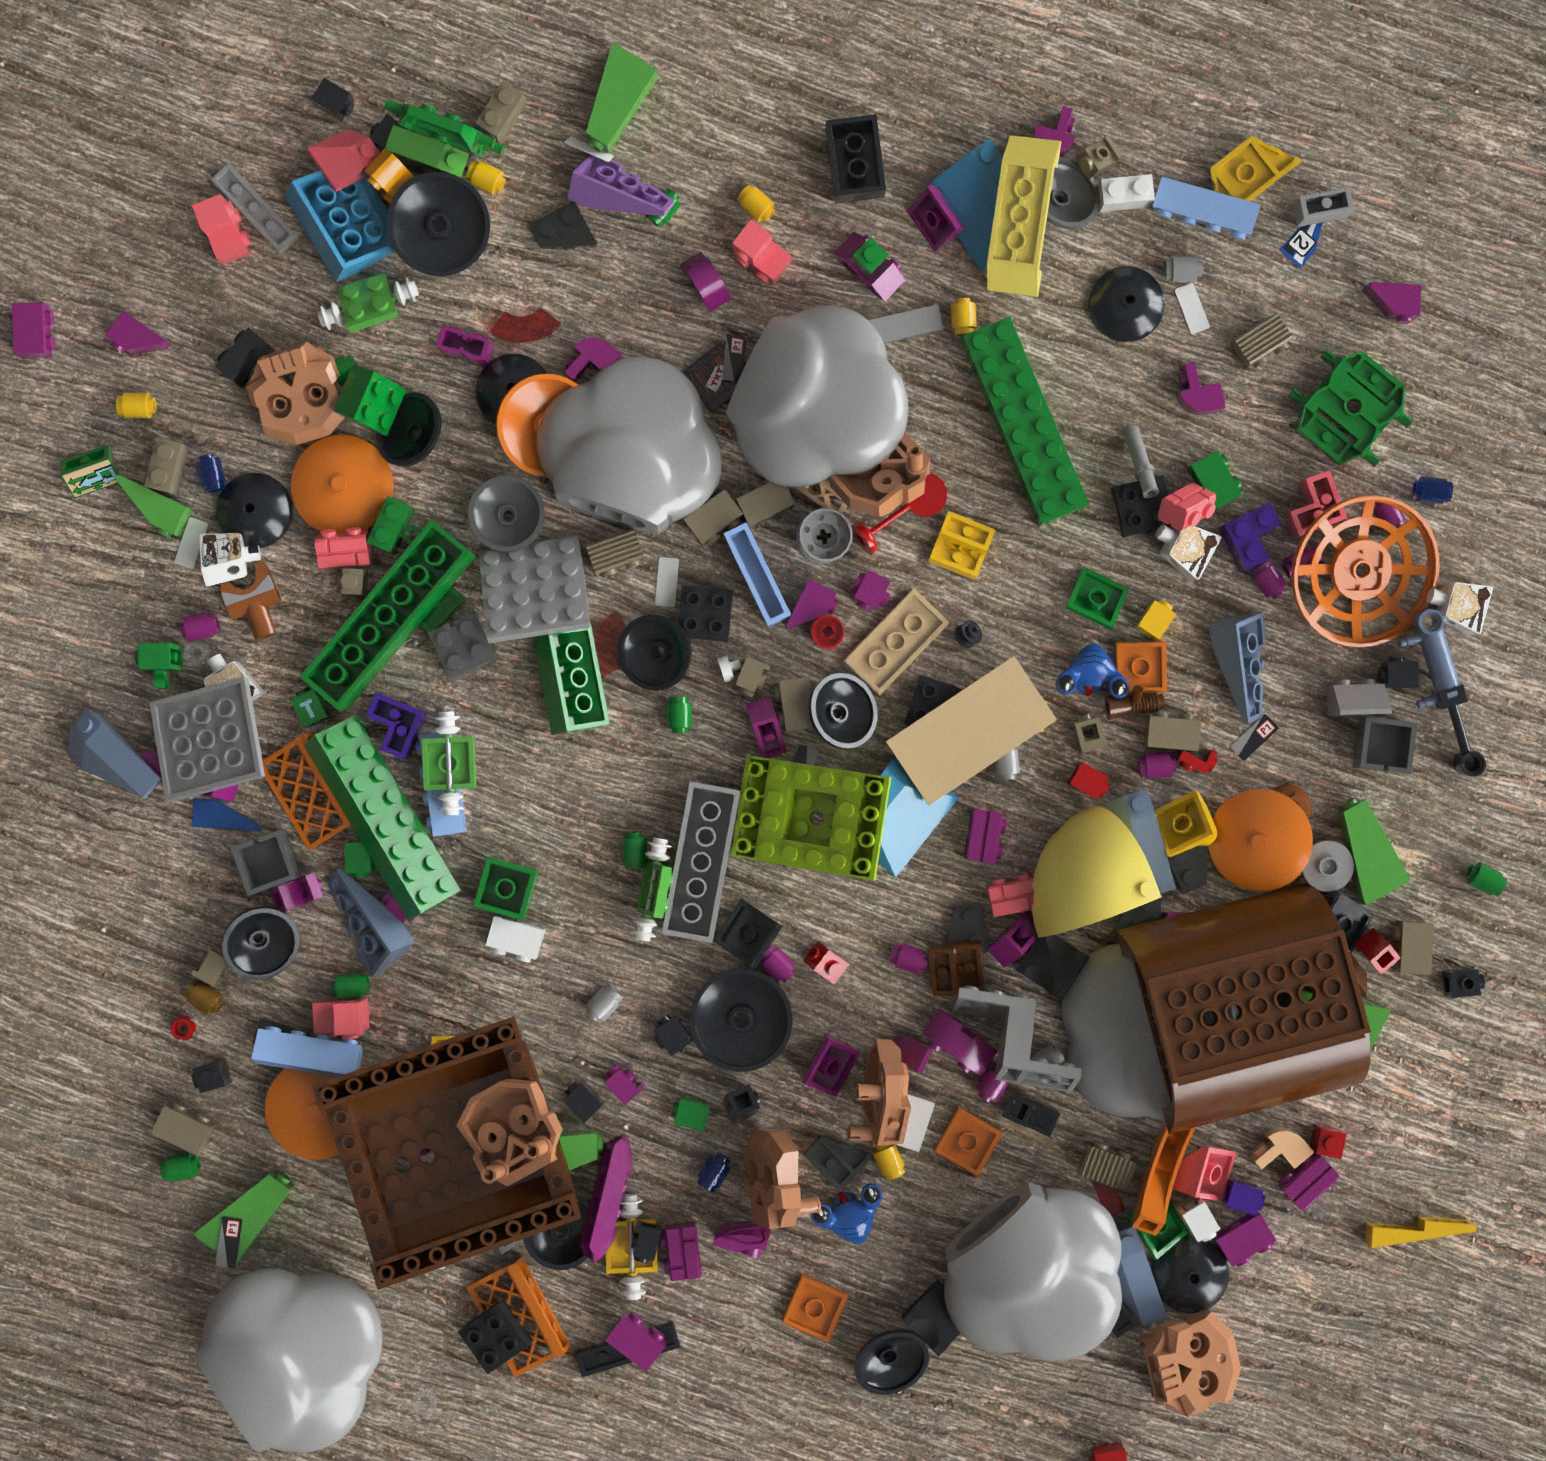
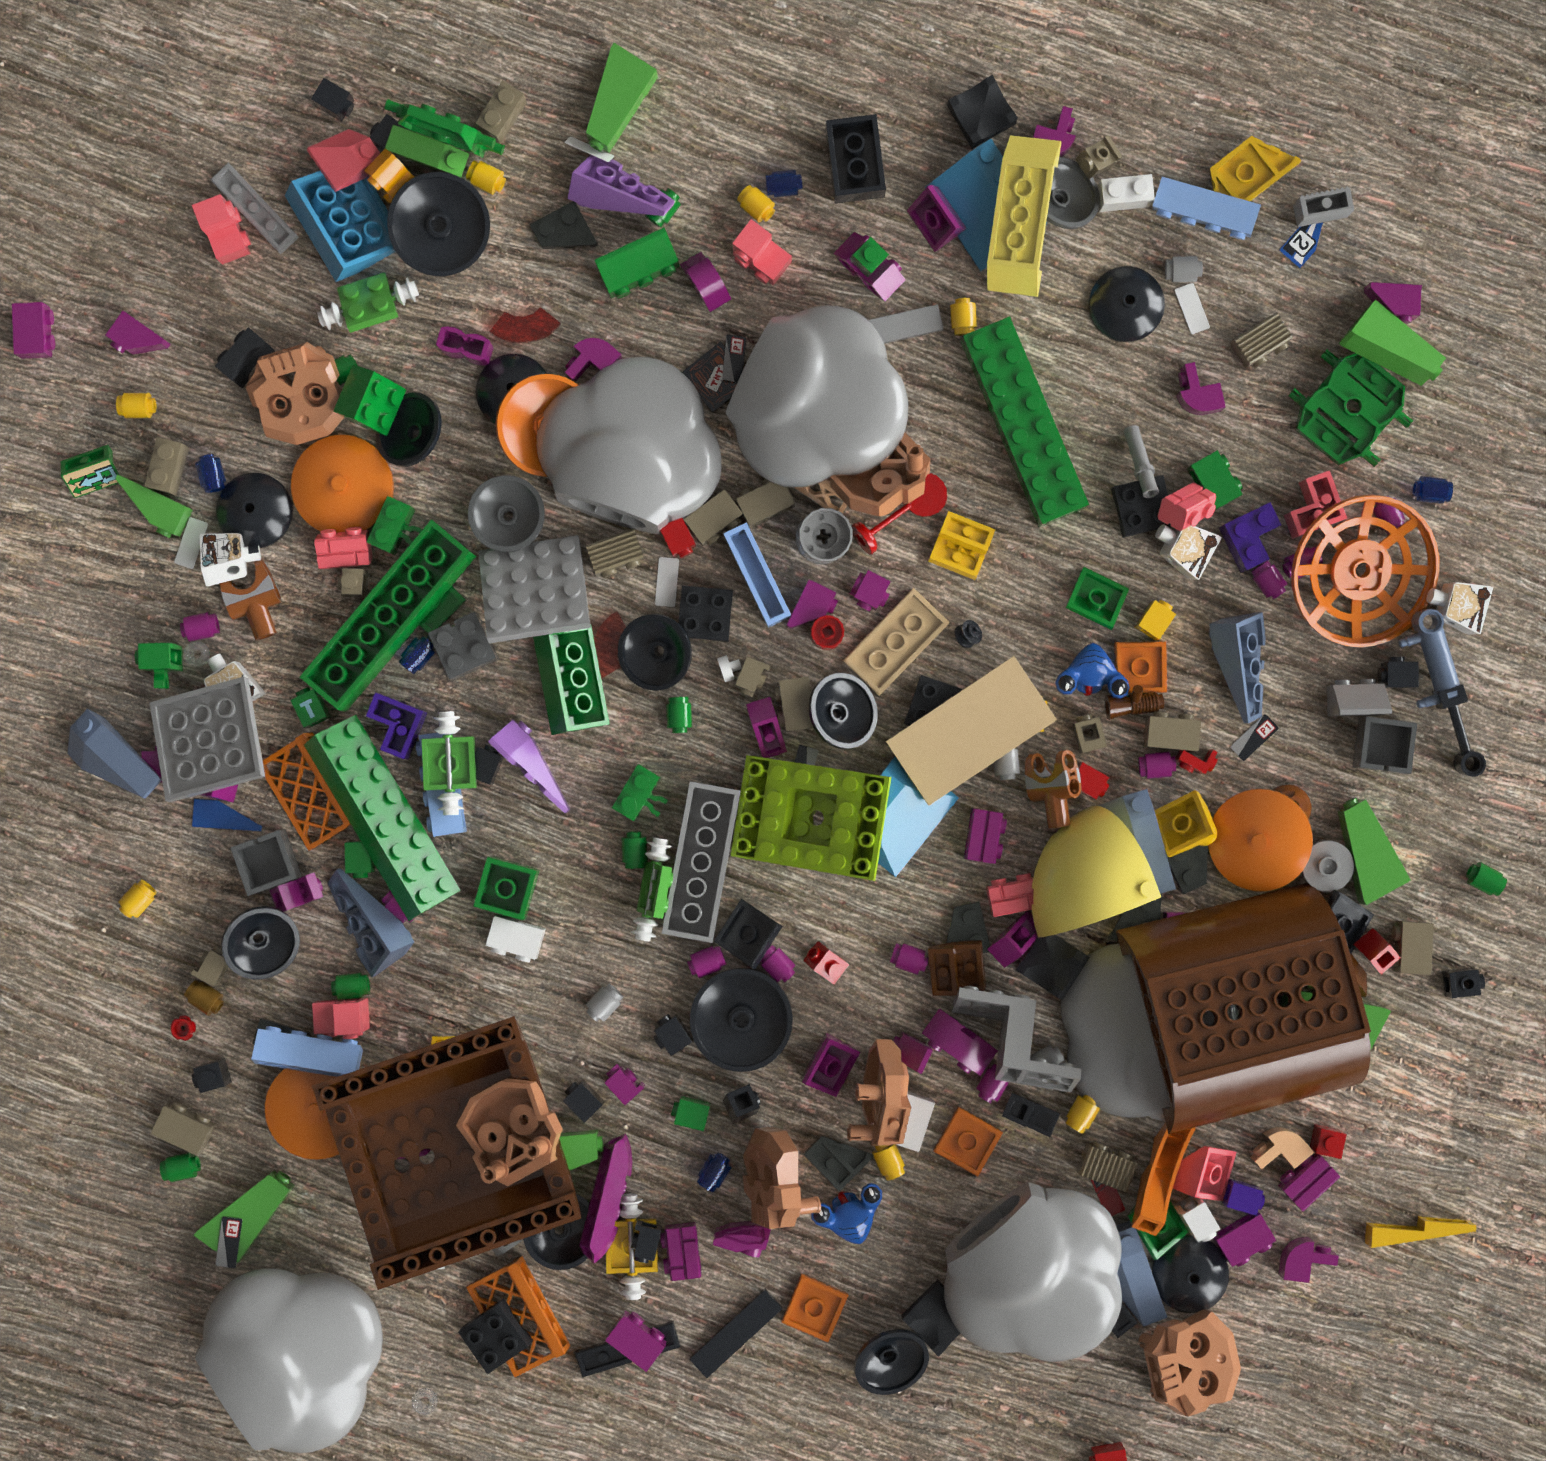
none -> yellow brick [118,879,157,918]
none -> clear blue brick [398,636,436,674]
none -> black brick [475,744,504,785]
none -> medium lavender wedge [488,720,570,813]
none -> green slope [594,227,680,299]
none -> green brick [612,764,668,821]
none -> red brick [660,518,696,559]
none -> magenta brick [687,946,727,978]
none -> black tile [689,1288,782,1378]
none -> clear blue brick [765,169,803,198]
none -> black brick [947,75,1018,149]
none -> dark orange connector [1025,750,1081,828]
none -> yellow brick [1065,1095,1100,1134]
none -> magenta brick [1278,1237,1339,1283]
none -> bright green slope [1339,299,1446,386]

